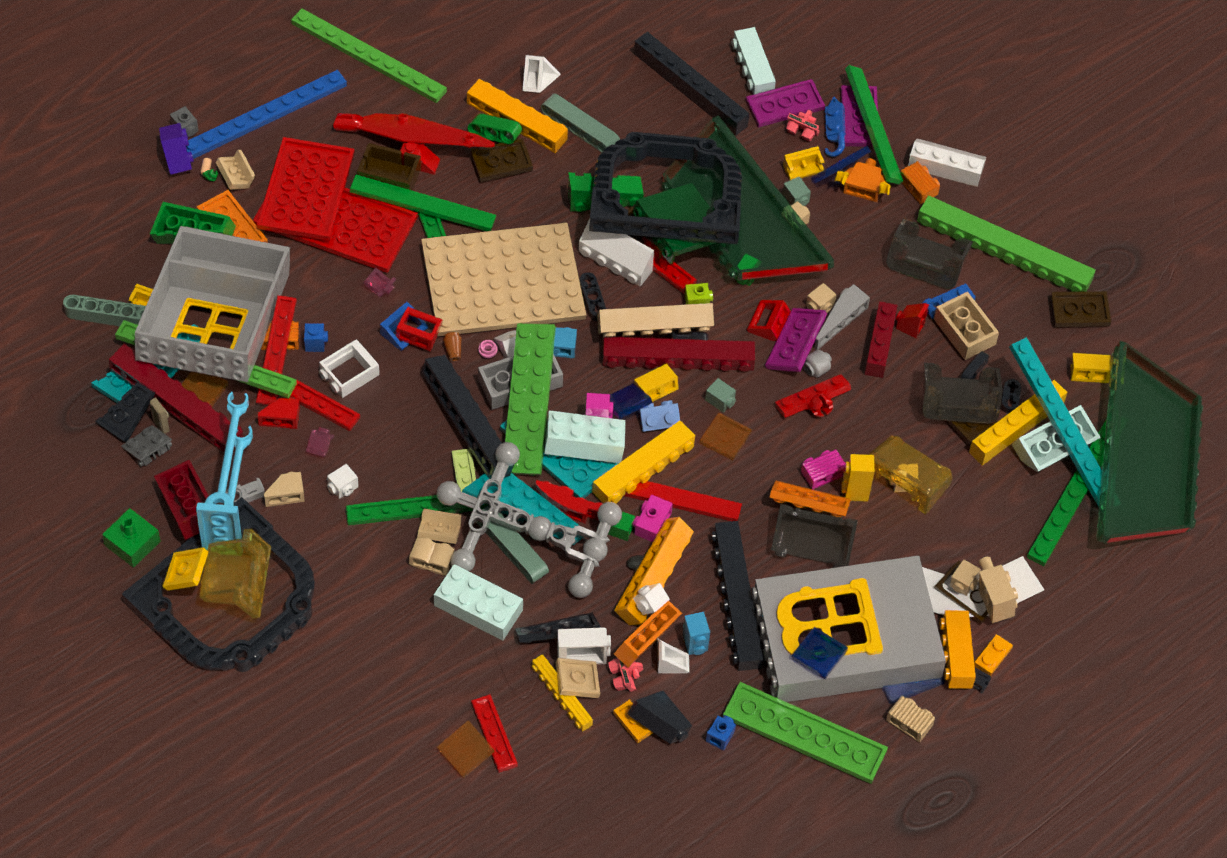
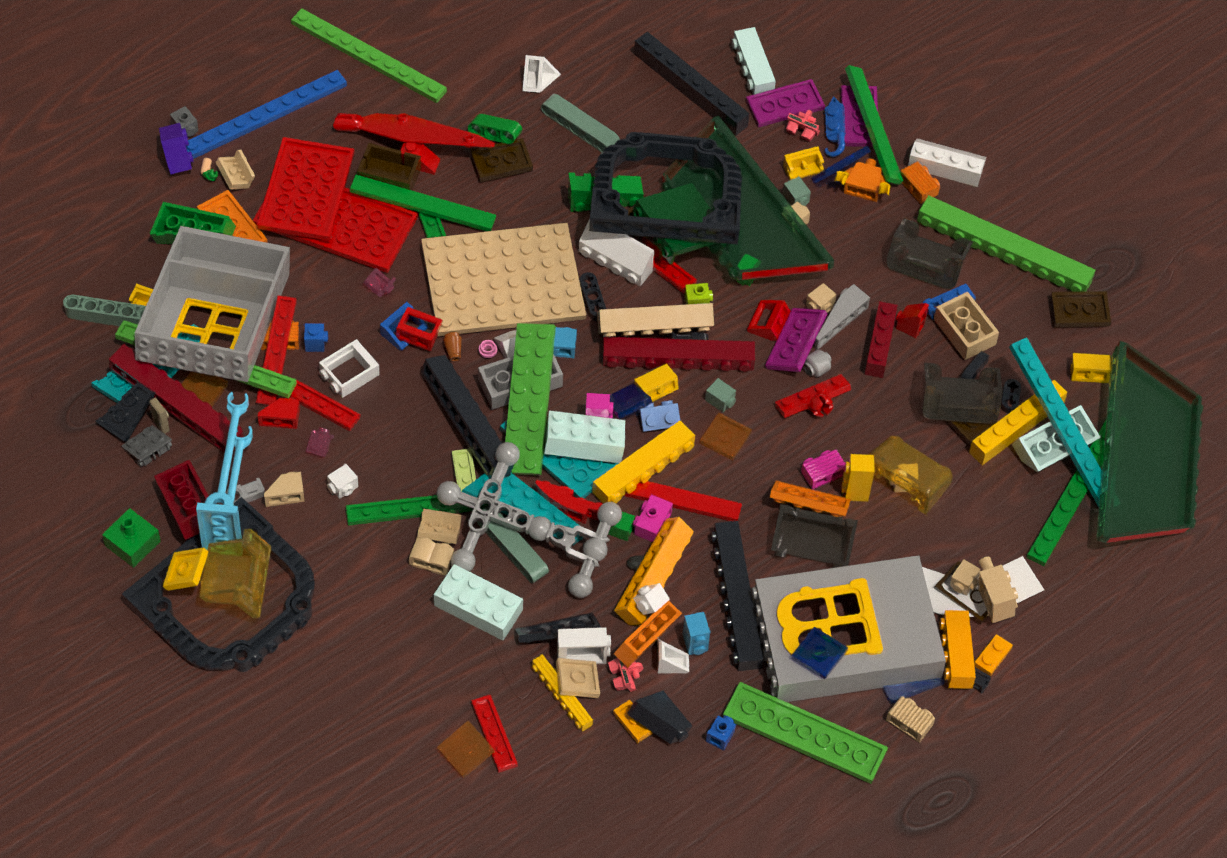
light orange brick [467,79,568,153] -> none

